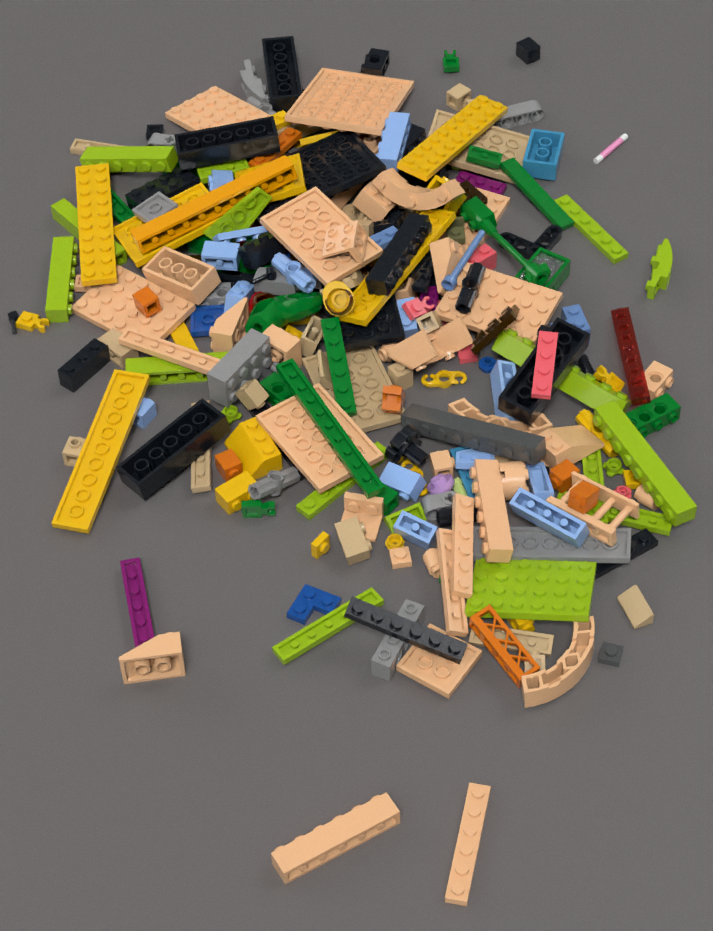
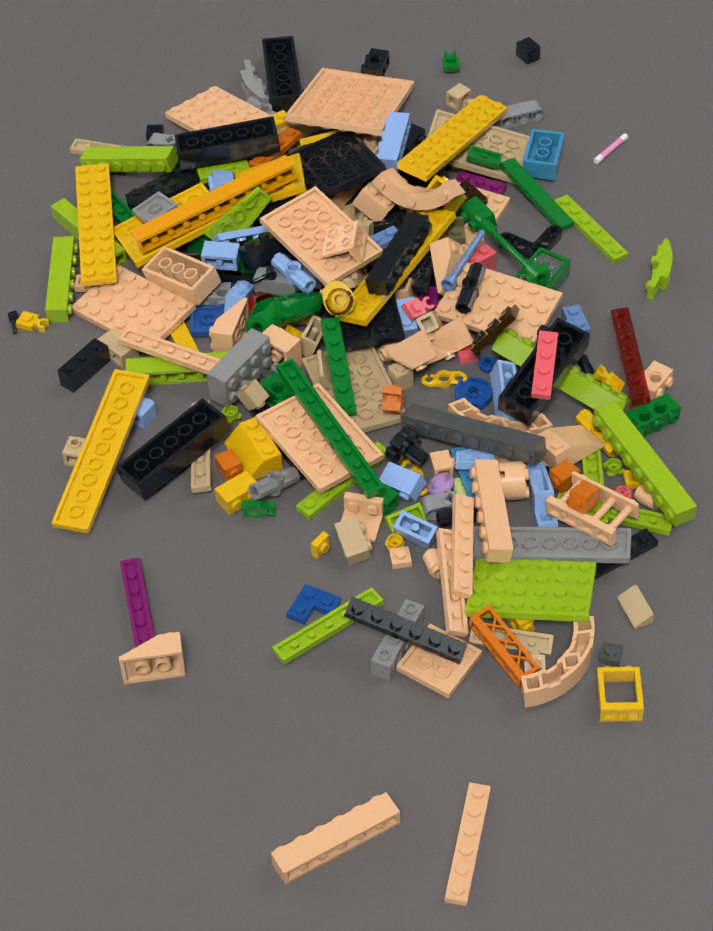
orange brick [132,286,162,318] -> none
light blue brick [509,487,590,548] -> none
none -> blue plate [455,377,492,411]
none -> yellow window [596,666,644,722]

